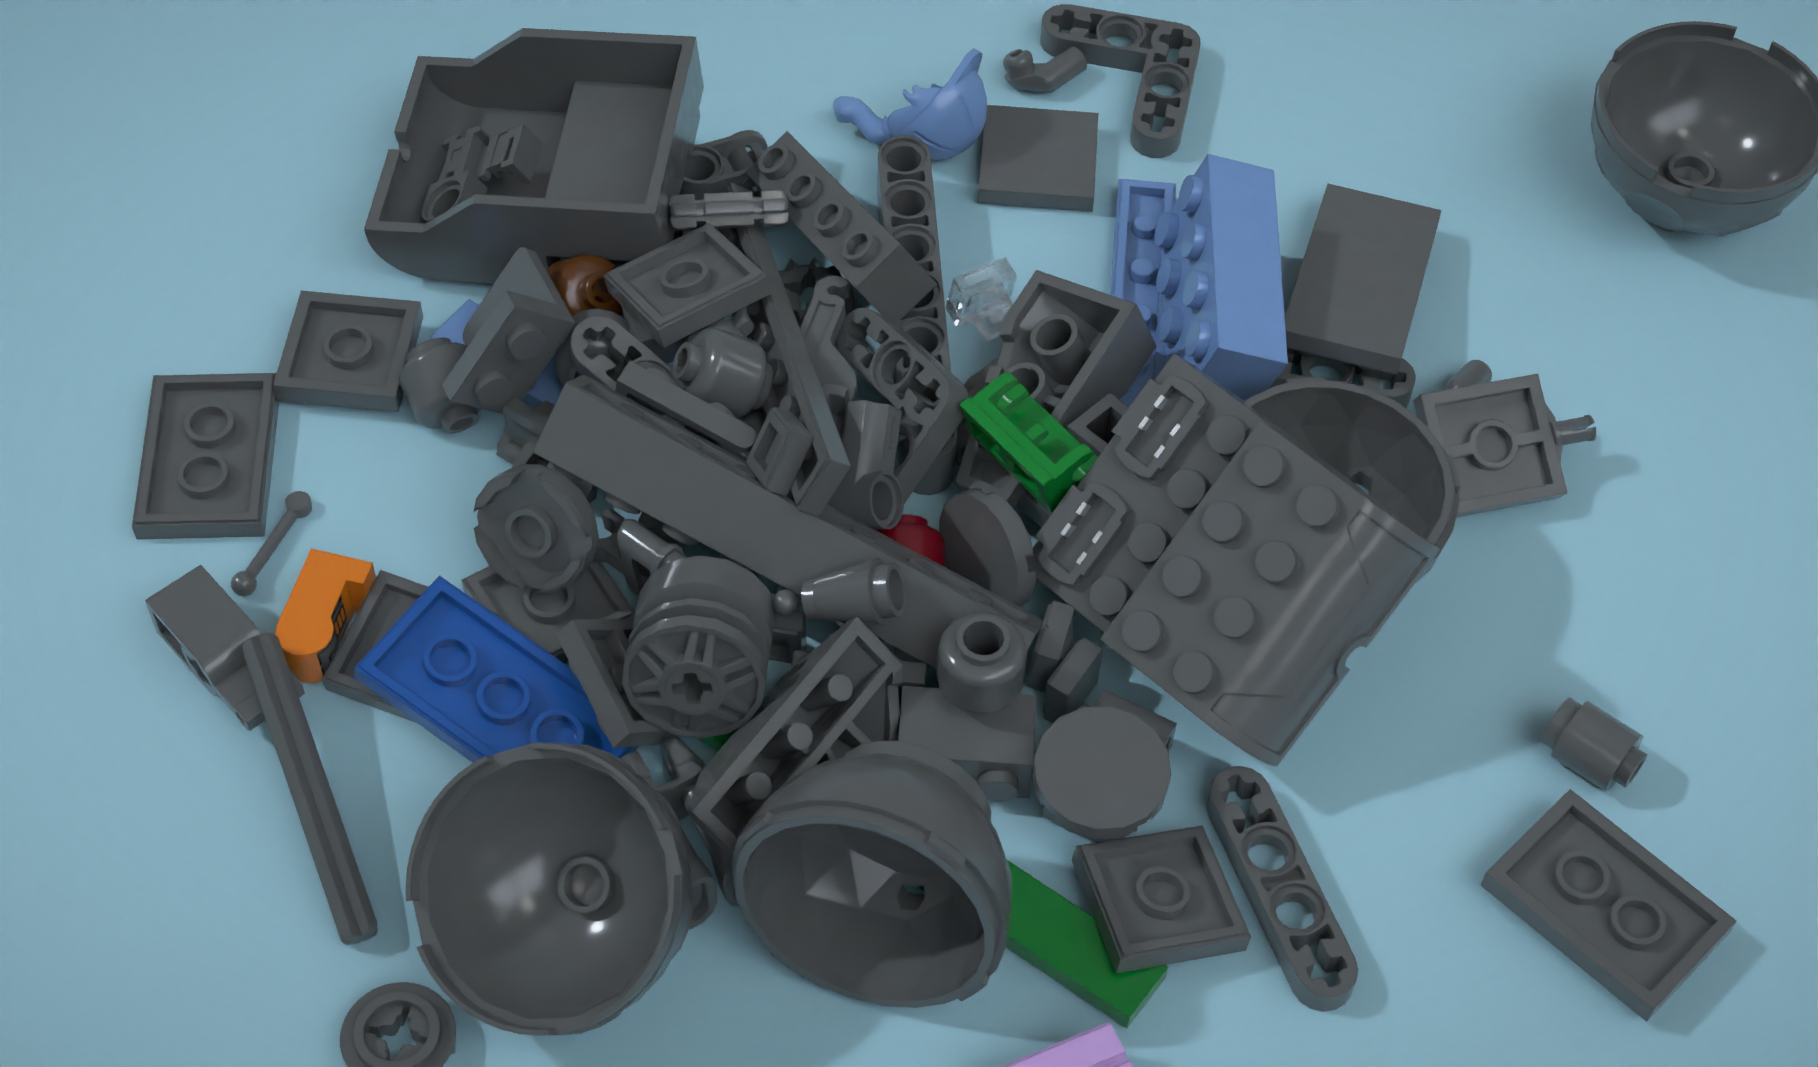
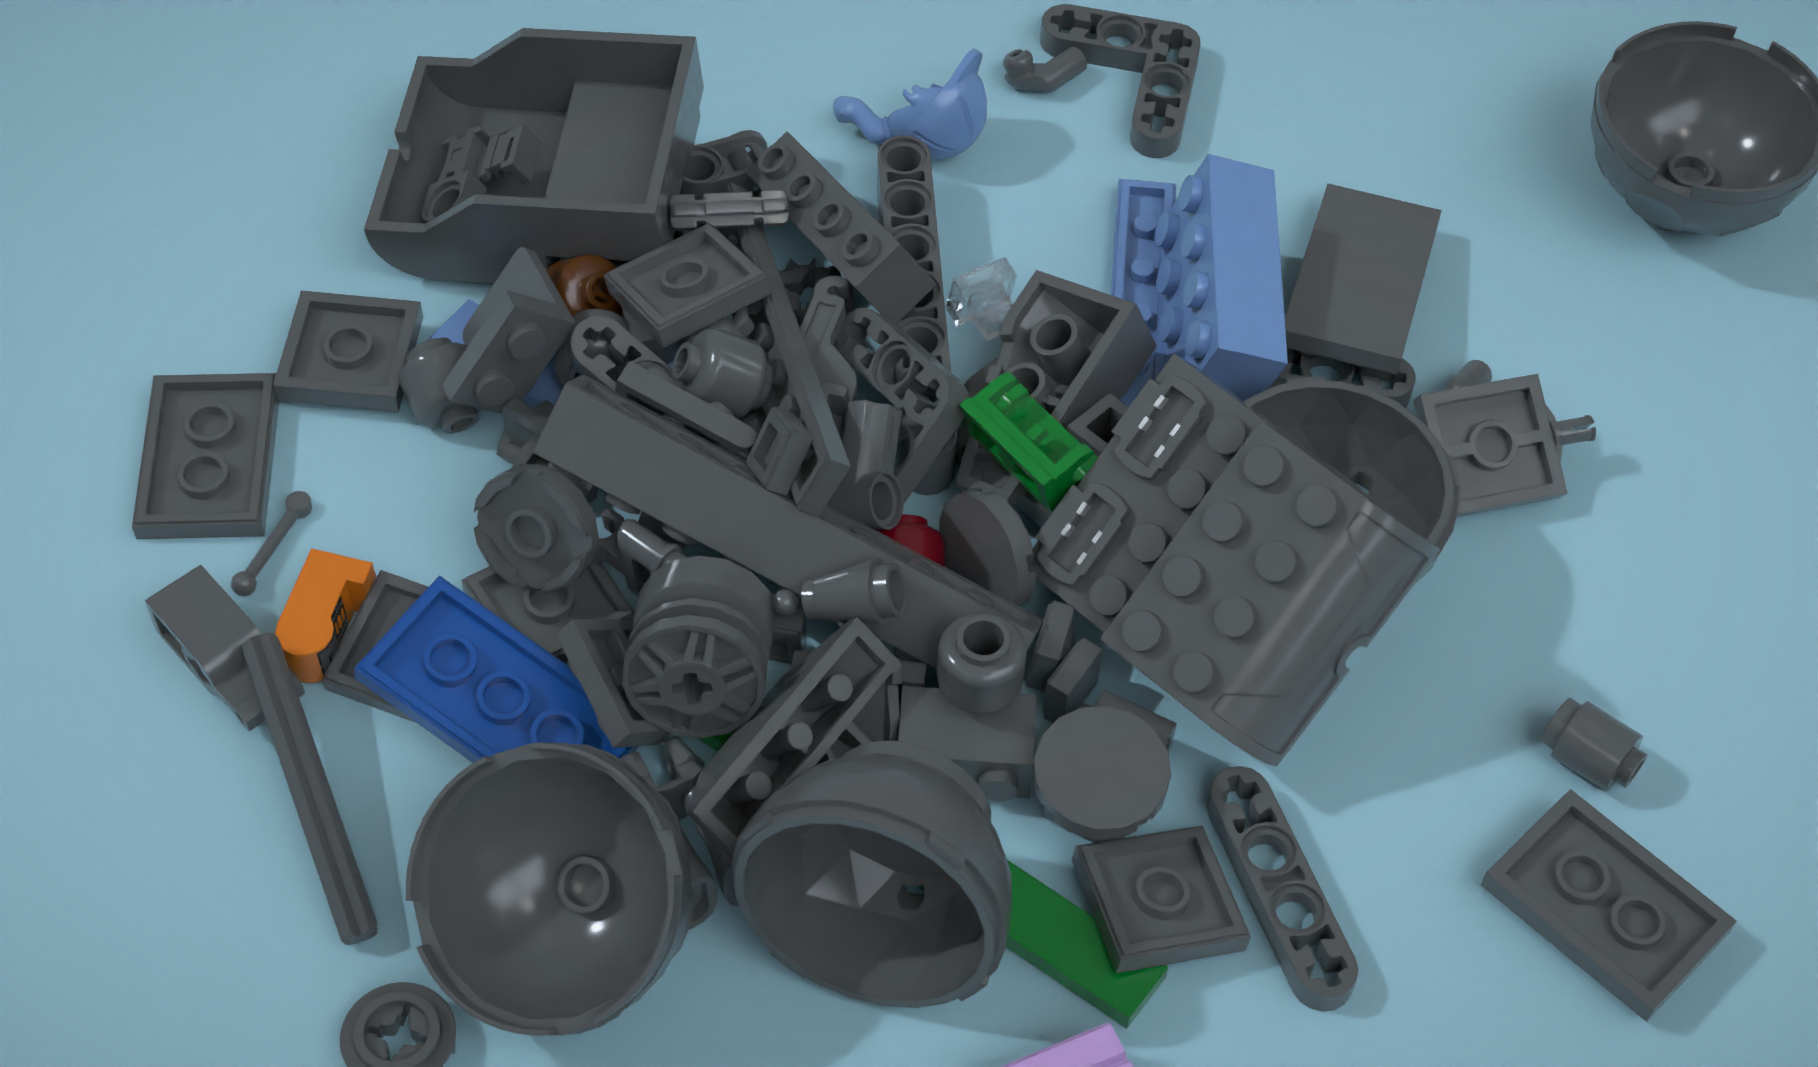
dark grey tile [977,105,1099,211] -> none

